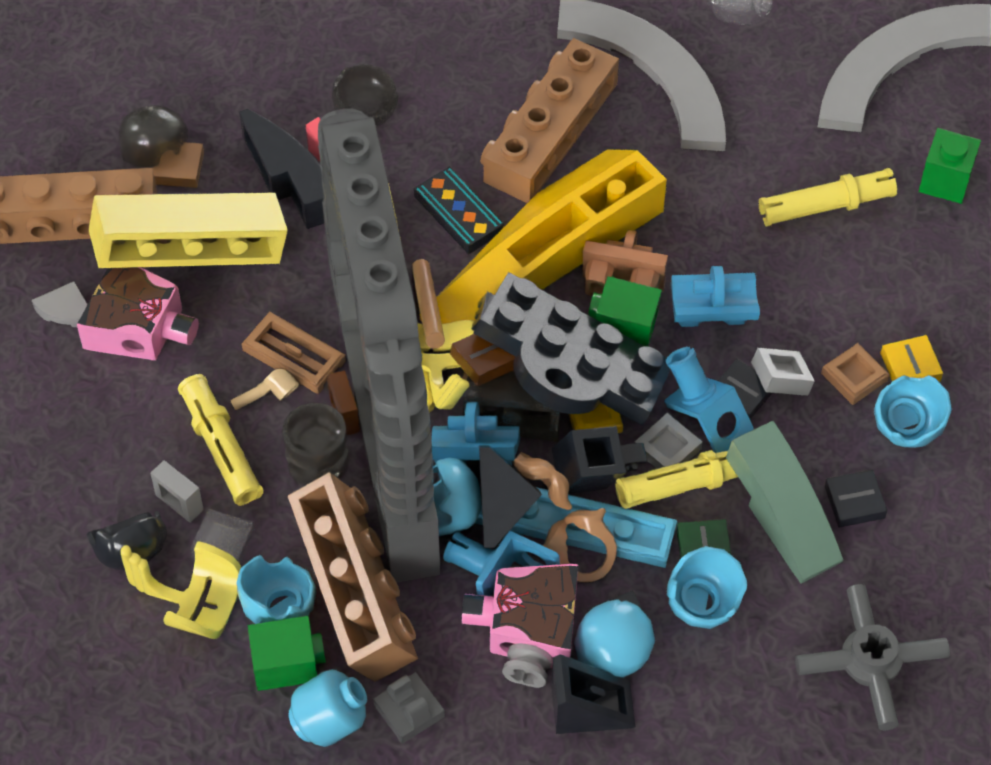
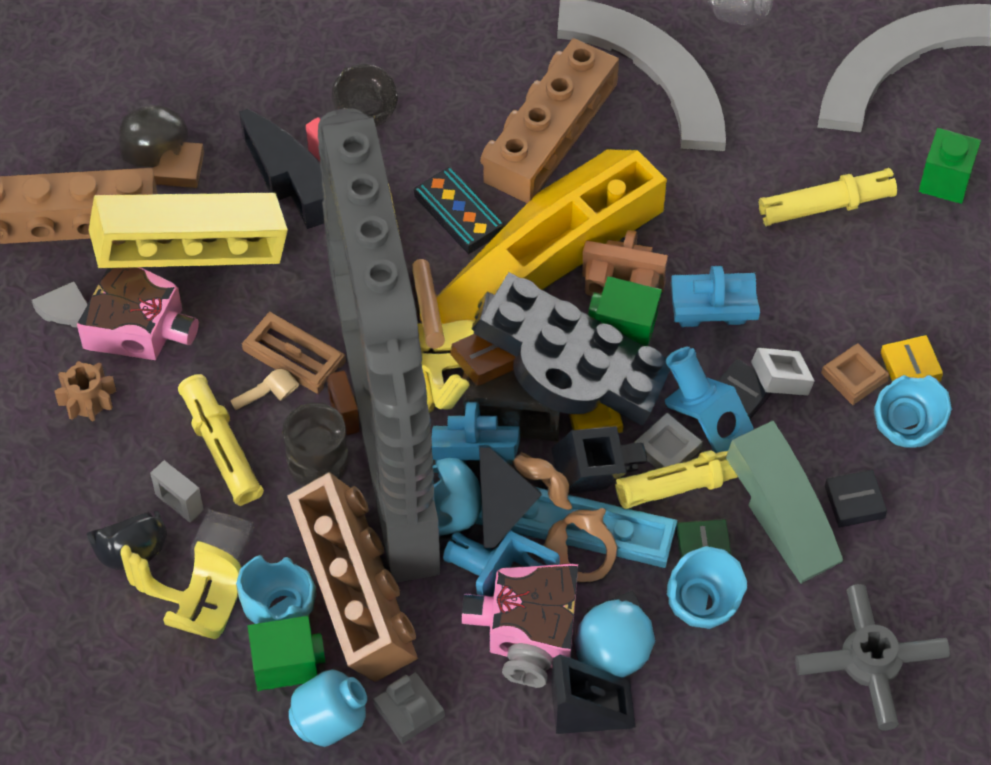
none -> medium nougat gear [55,361,116,421]

